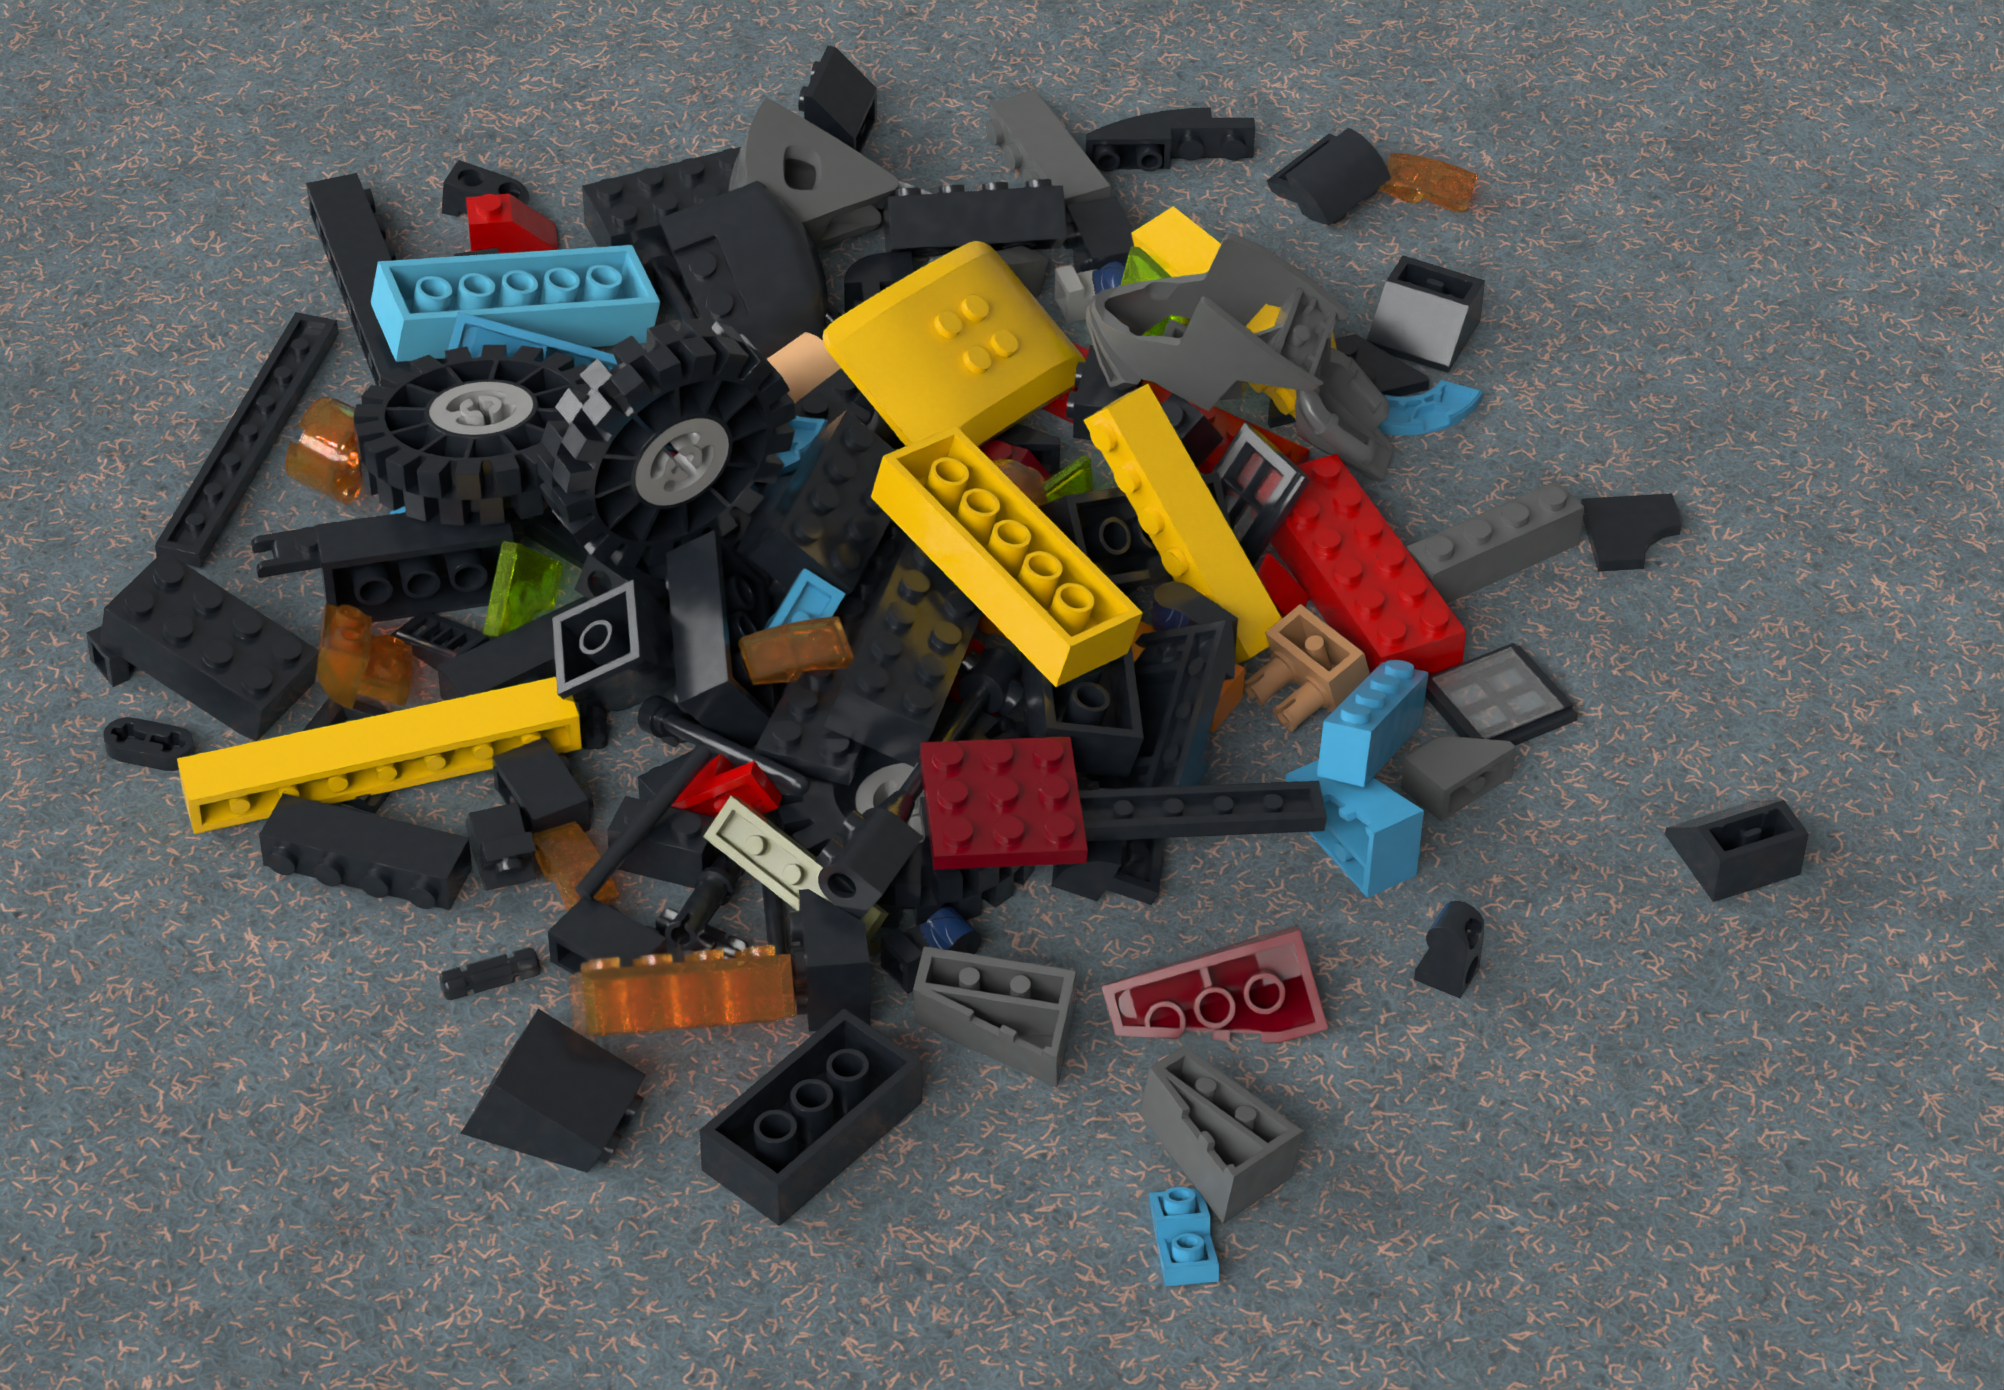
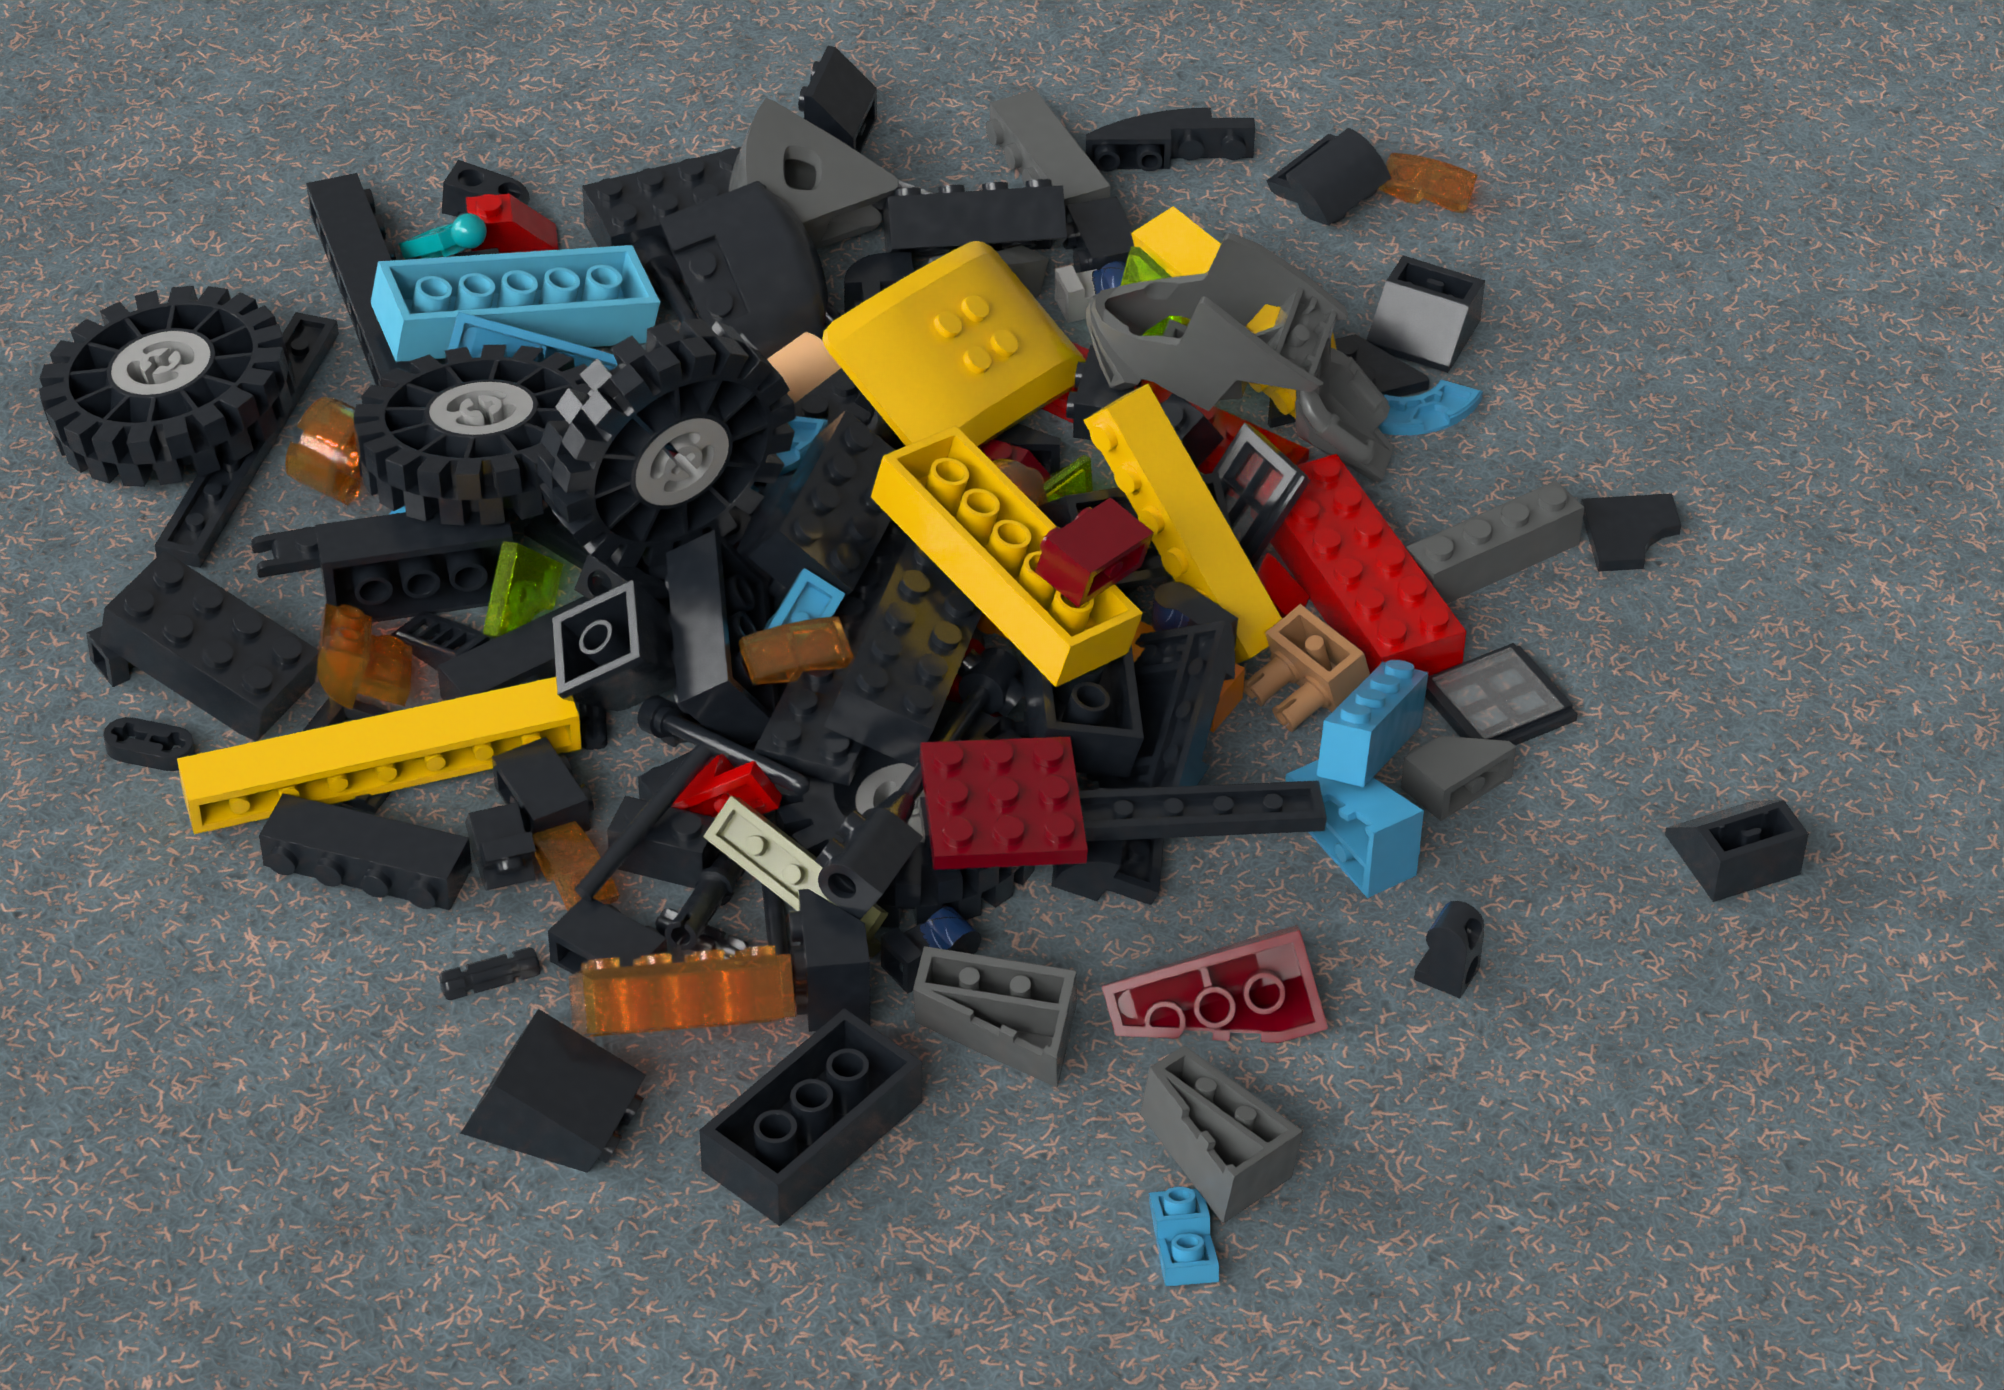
none -> black wheel [39,286,296,487]
none -> teal plate [398,213,487,259]
none -> dark red brick [1035,497,1154,607]

